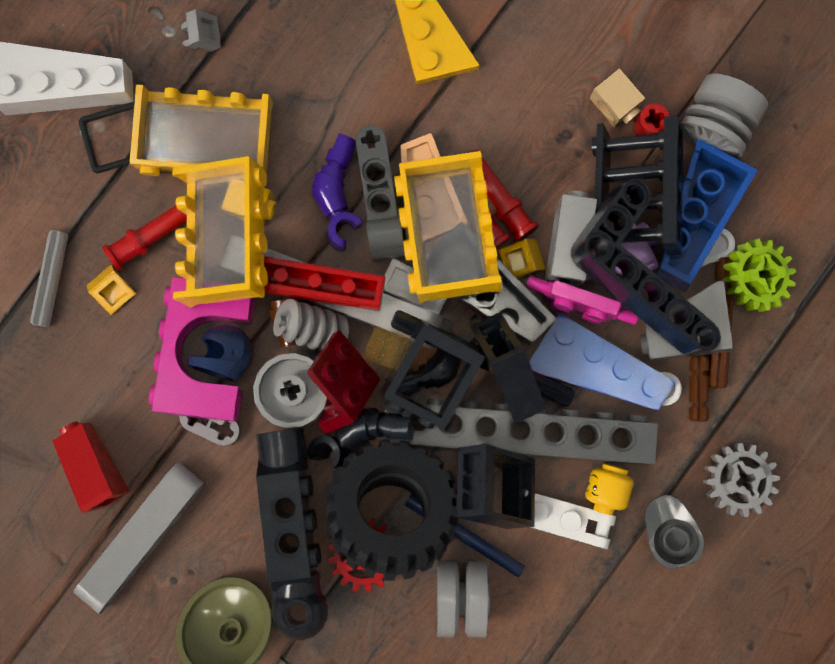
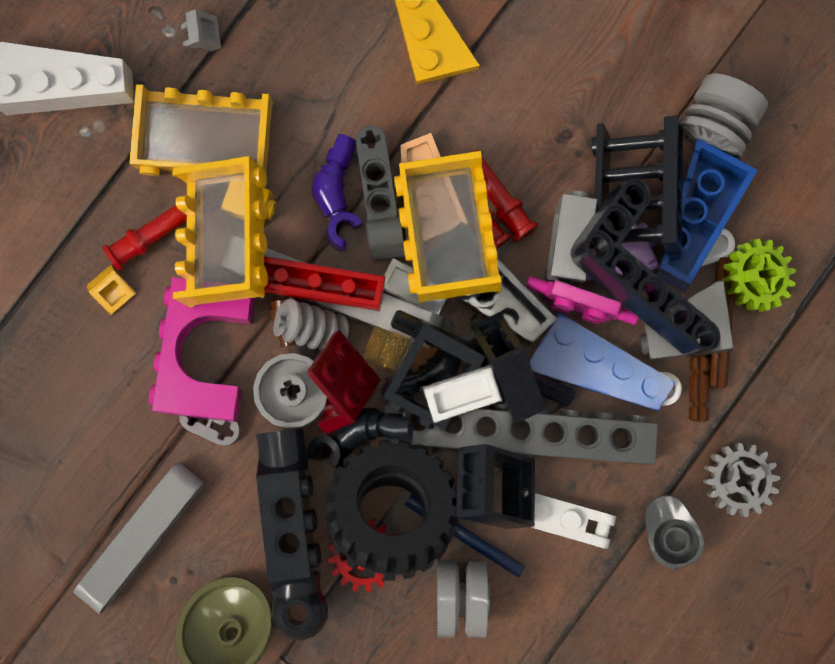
light grey axle [30,230,68,327] -> none
red slope [52,421,130,514] -> none
black piece [79,101,167,173] -> none
dark blue helmet [187,324,253,382] -> none
yellow slope [498,239,545,278] -> none
yellow head [585,463,634,516] -> none
tan brick [590,68,645,128] -> none
red piece [633,103,669,136] -> none
none -> white tile [423,365,501,423]

